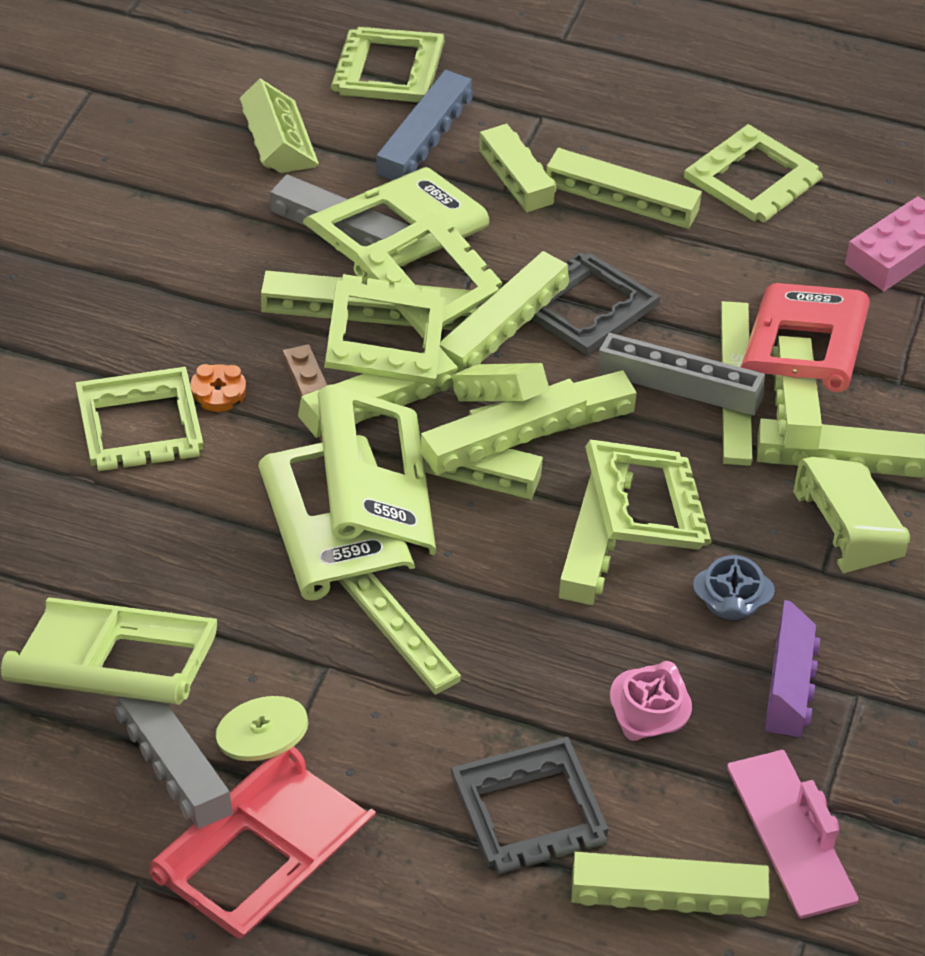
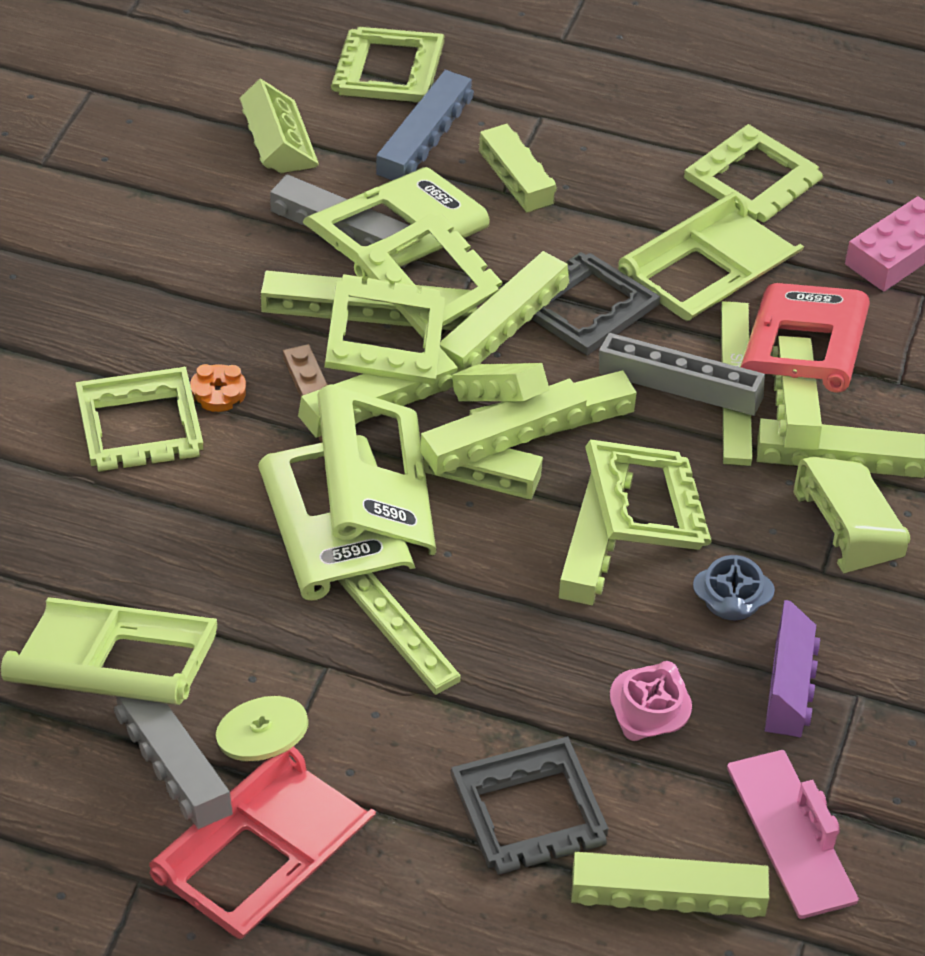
yellowish green brick [546,148,702,229] -> none
none -> yellowish green piece [618,192,804,320]

